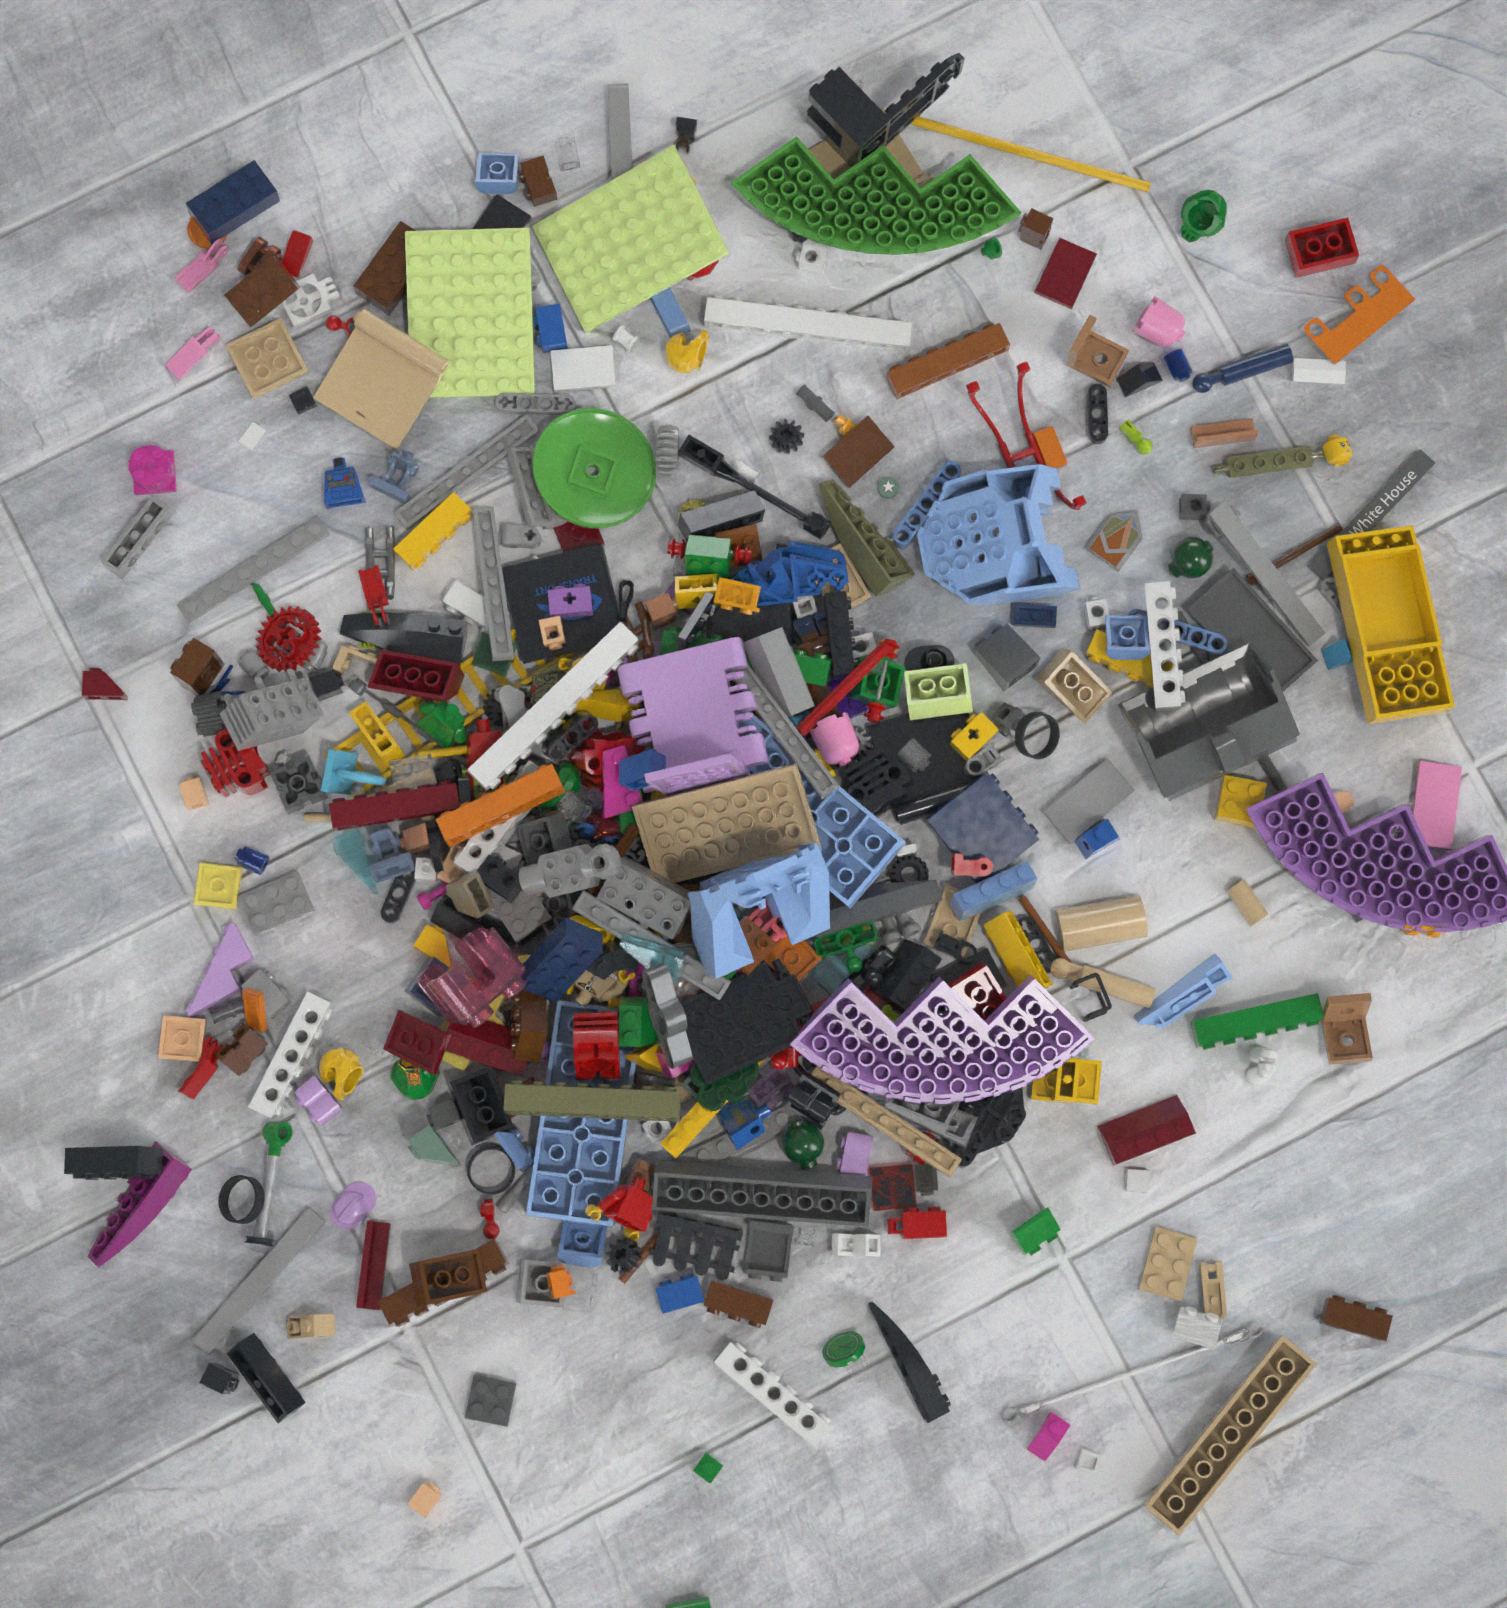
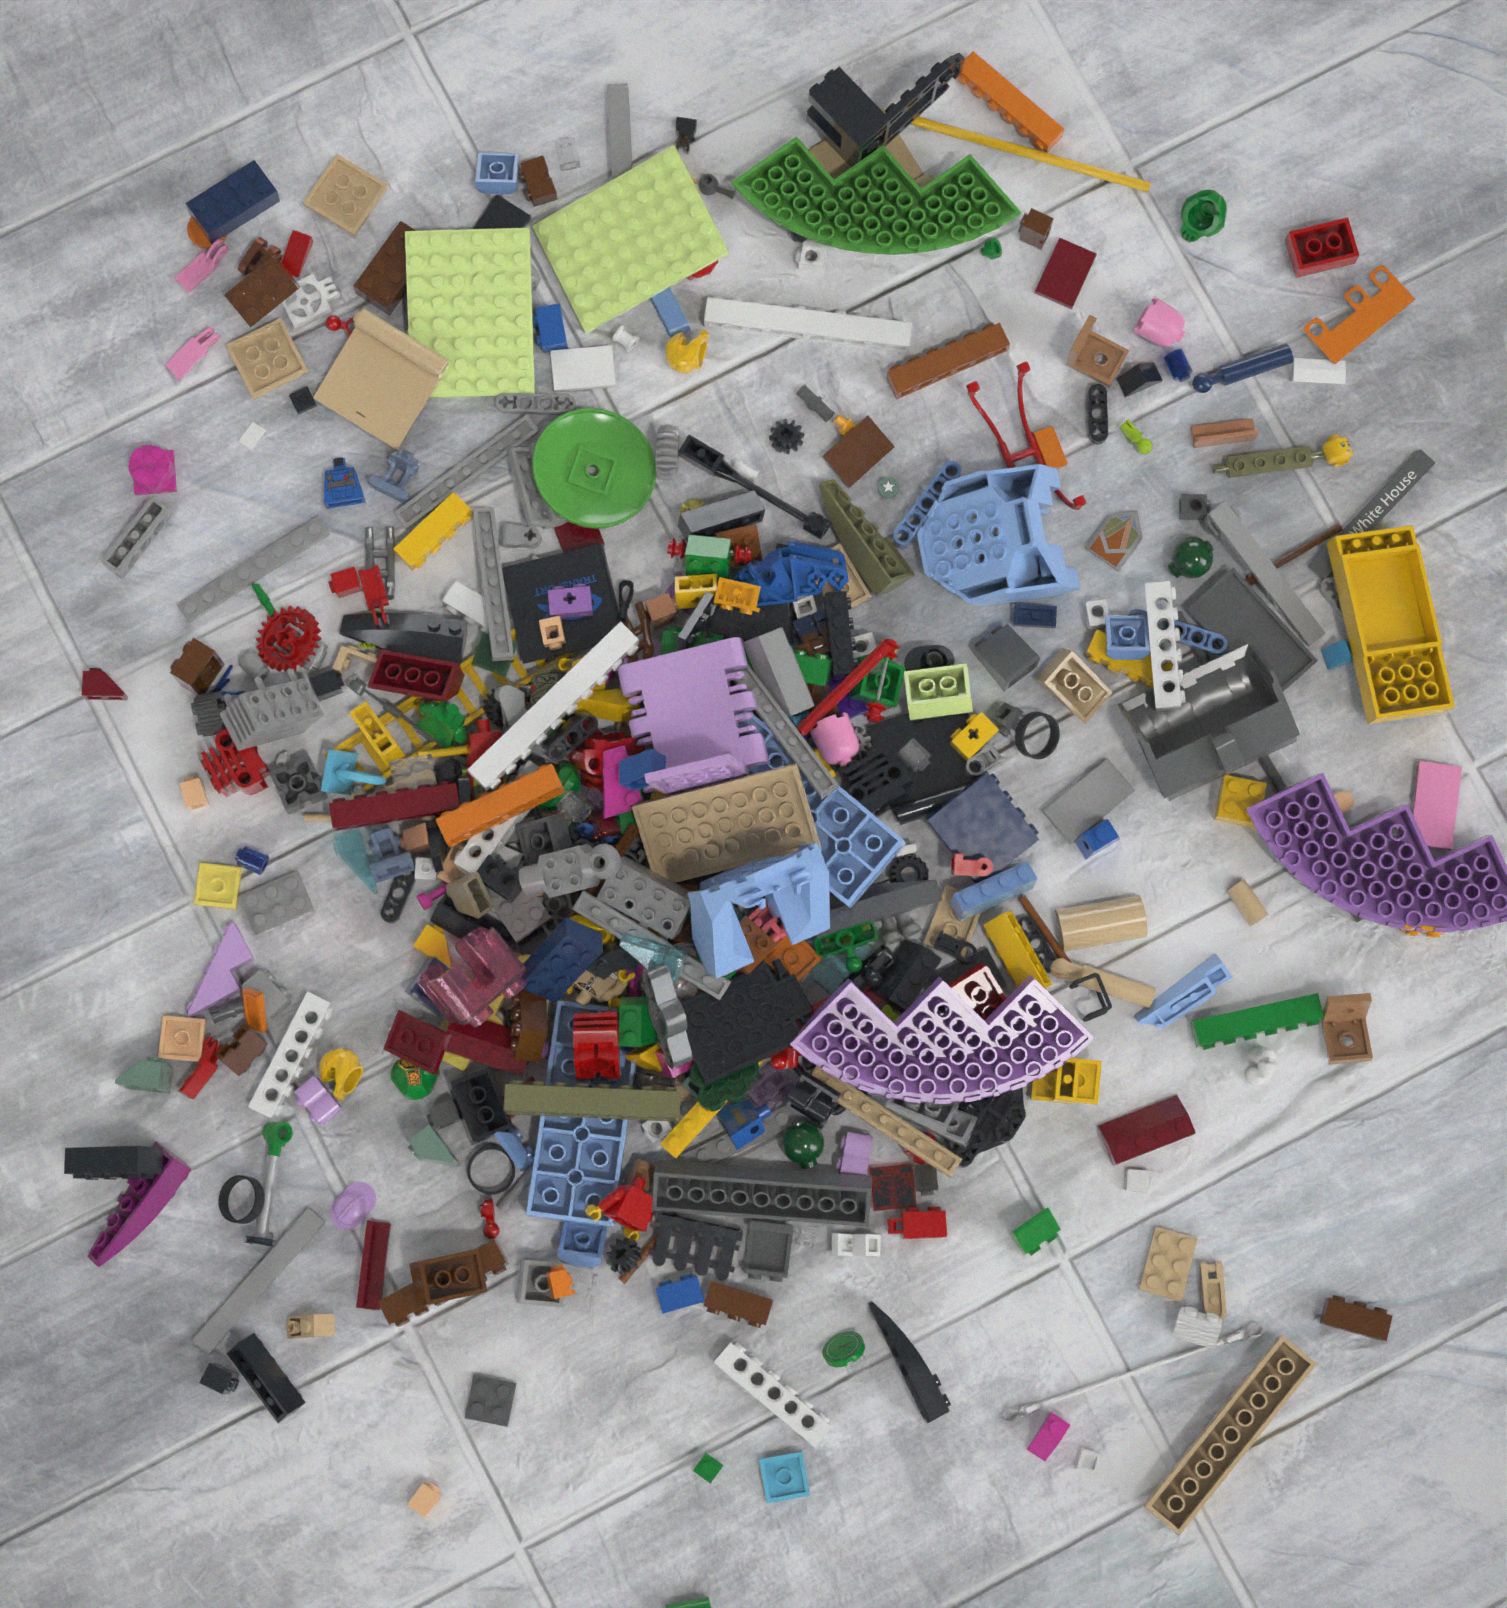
none -> sand green slope [115,1057,173,1094]
none -> tan plate [303,154,389,237]
none -> red brick [328,567,363,598]
none -> dark grey bar [698,174,736,199]
none -> medium azure plate [759,1451,810,1504]
none -> orange brick [957,51,1065,153]

